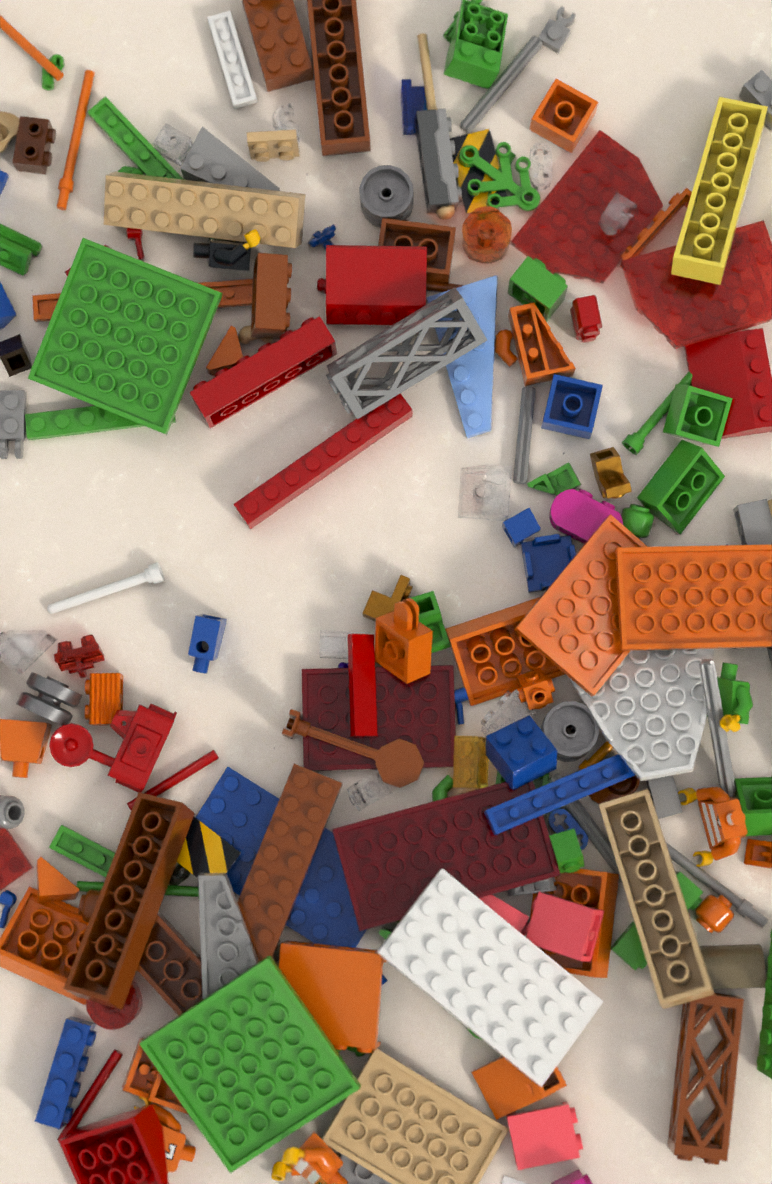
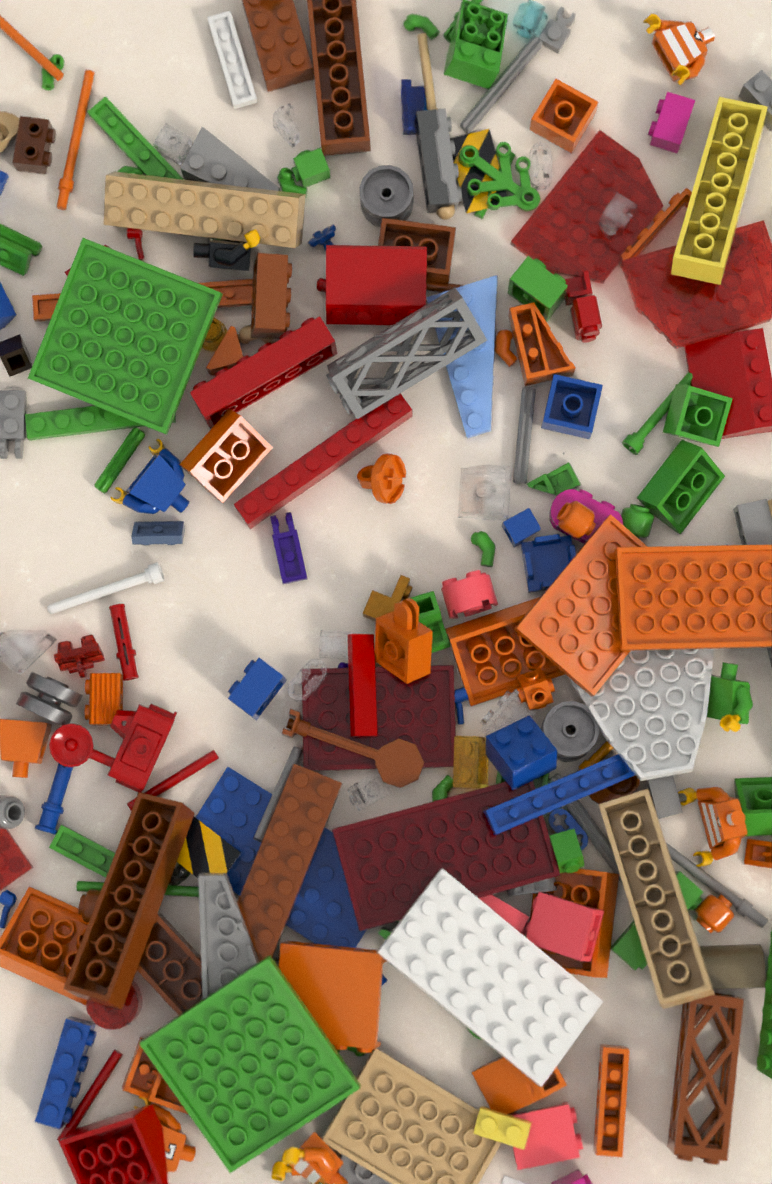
orange slope [36,857,80,902] -> none
blue torso [188,614,227,674] -> none
tan plate [247,130,300,162] -> none
clear orange brick [462,206,512,263] -> none
pearl gold brick [590,447,632,499] -> none
light grey axle [699,659,736,797] -> none
none -> blue pin [34,764,73,835]
none -> bright green axle [94,427,145,493]
none -> red pin [109,604,139,681]
none -> blue torso [110,439,190,514]
none -> sand blue plate [131,521,185,546]
none -> orange brick [179,409,273,503]
none -> clear yellow piece [202,317,227,352]
none -> blue brick [228,658,287,721]
none -> light grey bar [253,746,303,842]
none -> dark purple hinge [270,512,307,585]
none -> bright green arm [277,168,308,197]
none -> clear beam [287,659,328,702]
none -> bright green brick [291,148,331,188]
none -> orange tile [357,453,406,504]
none -> bright green arm [403,14,440,40]
none -> coral brick [441,570,498,619]
none -> bright green arm [471,531,496,567]
none -> light yellow plate [473,1106,532,1150]
none -> clear light blue head [512,0,548,39]
none -> orange head [557,501,596,539]
none -> red panel [565,270,593,306]
none -> orange brick [593,1044,630,1157]
none -> torso [643,14,715,85]
none -> dark pink brick [648,91,695,154]

